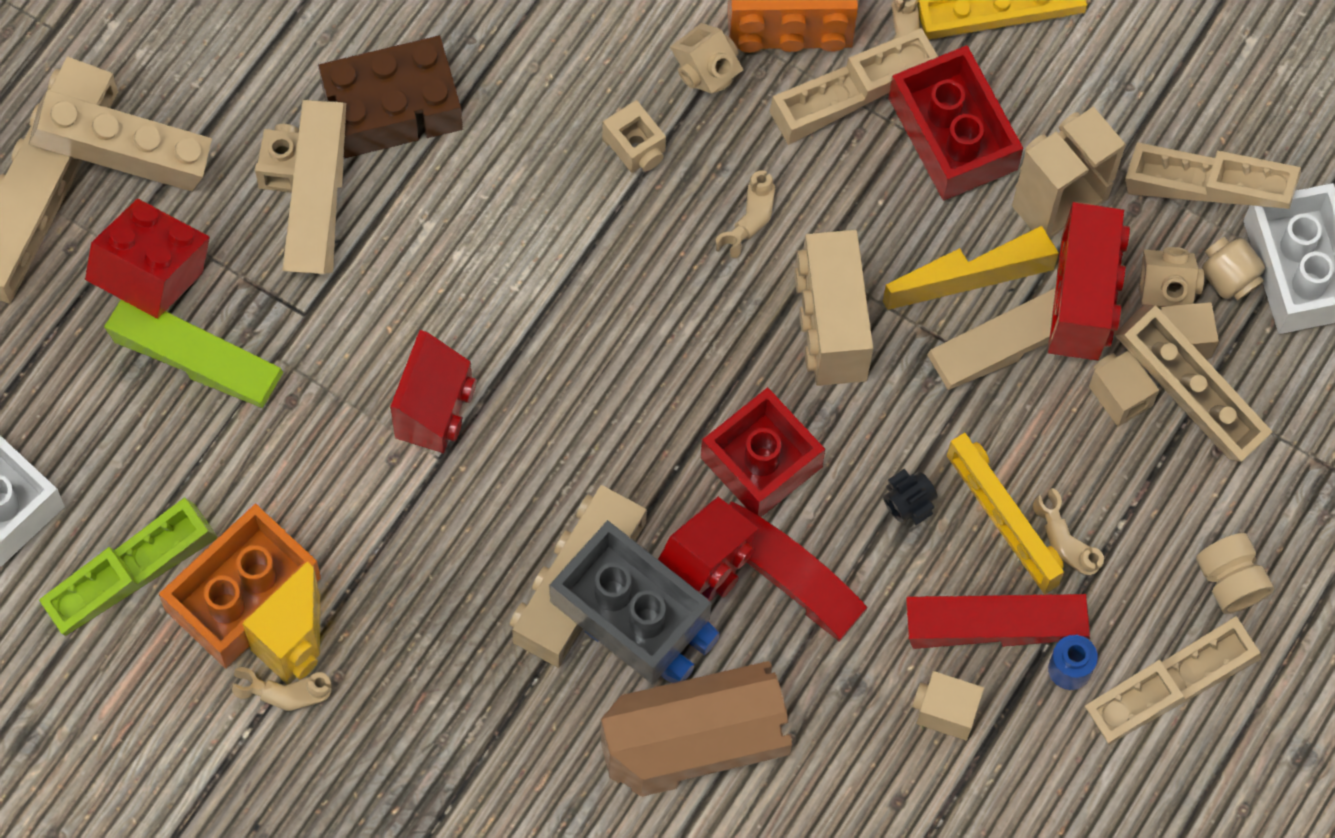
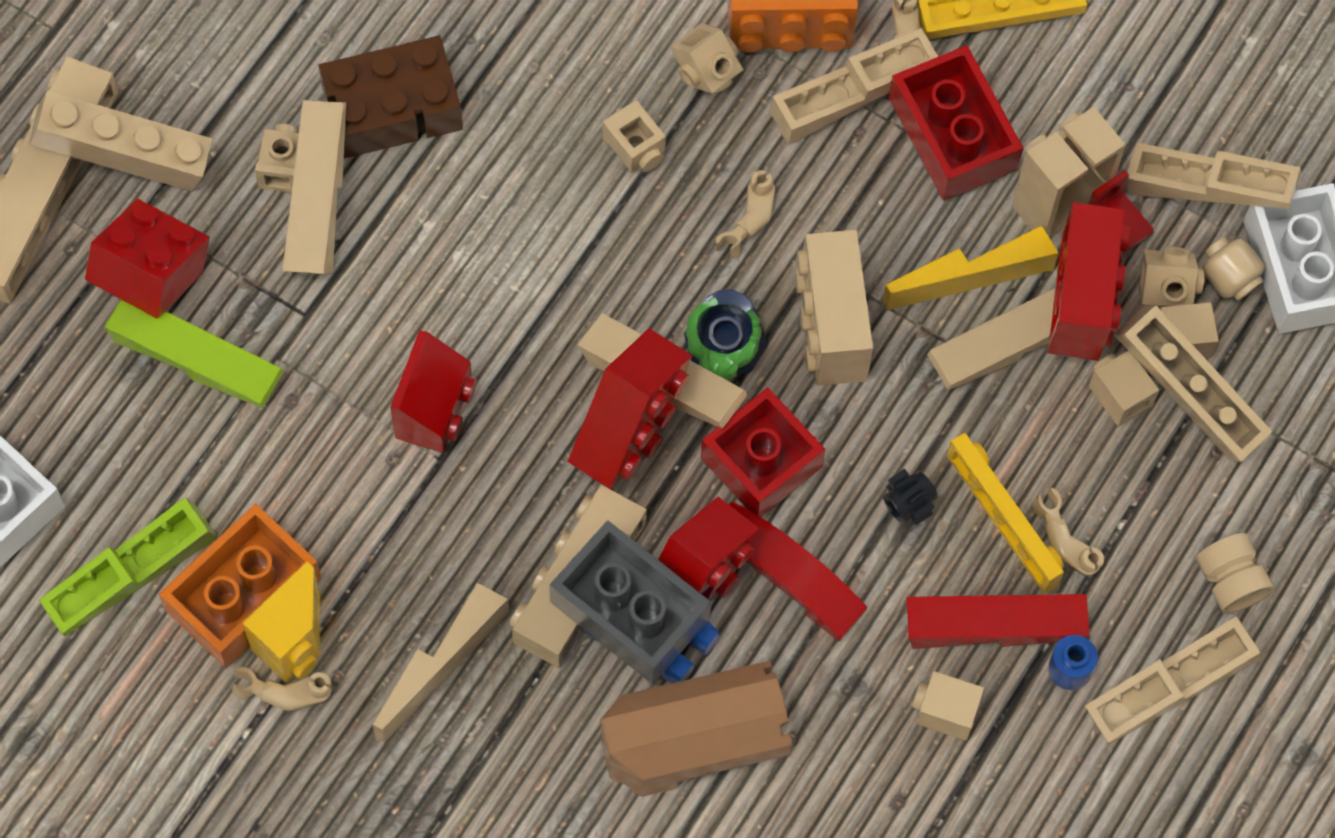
none -> tan slope [373,583,509,742]
none -> red brick [567,328,692,490]
none -> tan slope [577,313,747,429]
none -> piece [684,289,768,381]
none -> red bracket [1089,170,1154,253]

